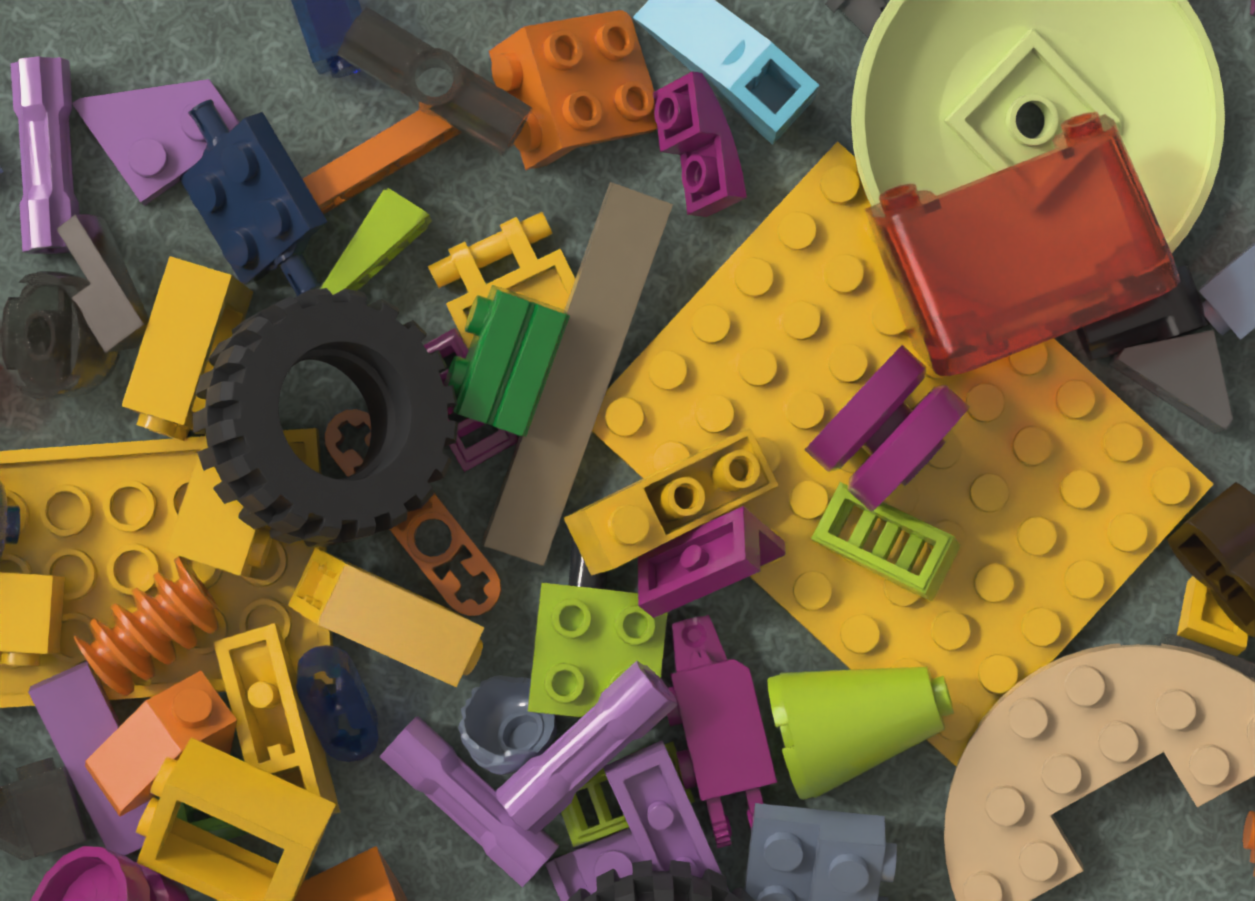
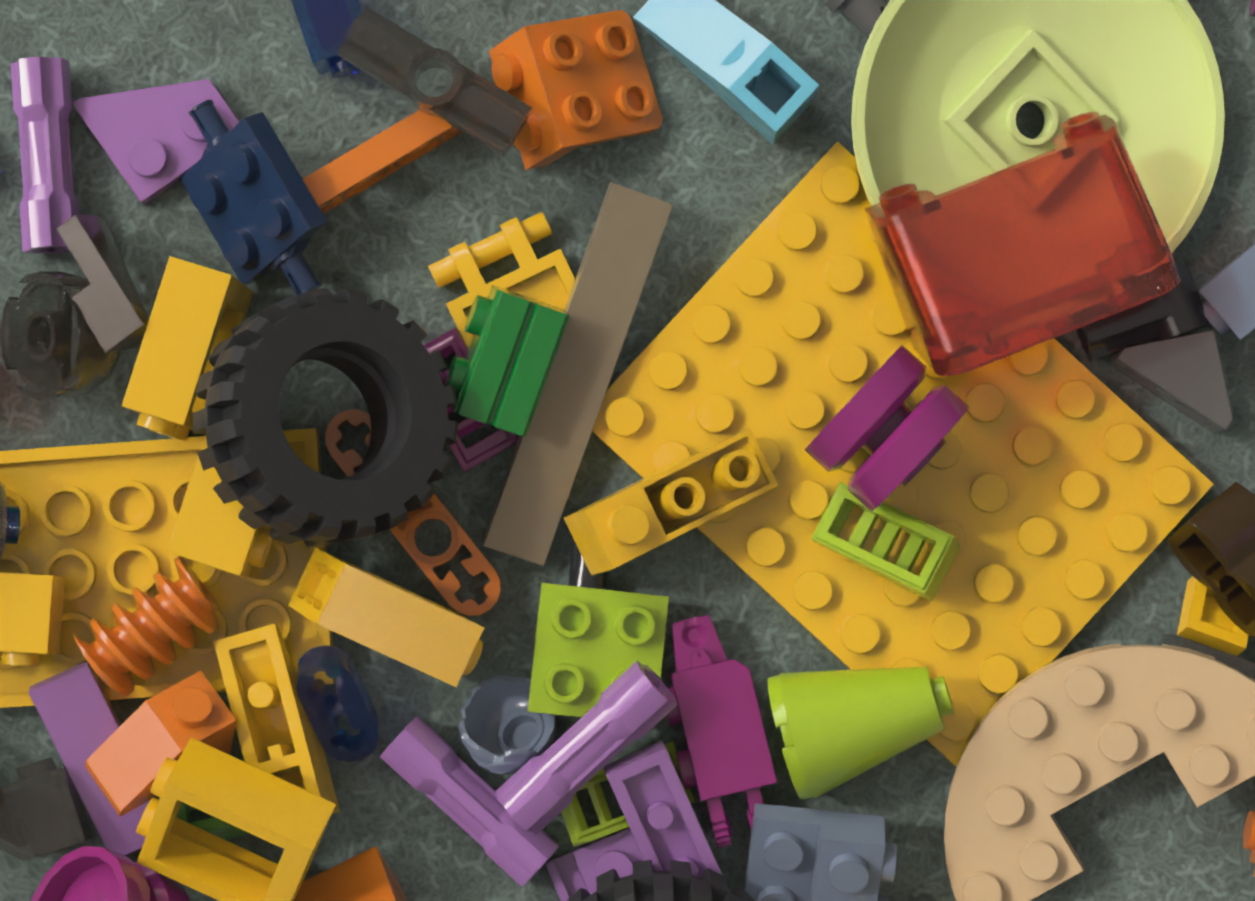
lime slope [320,188,432,295] -> none
magenta panel [638,506,786,618] -> none
magenta slope [653,71,747,217] -> none

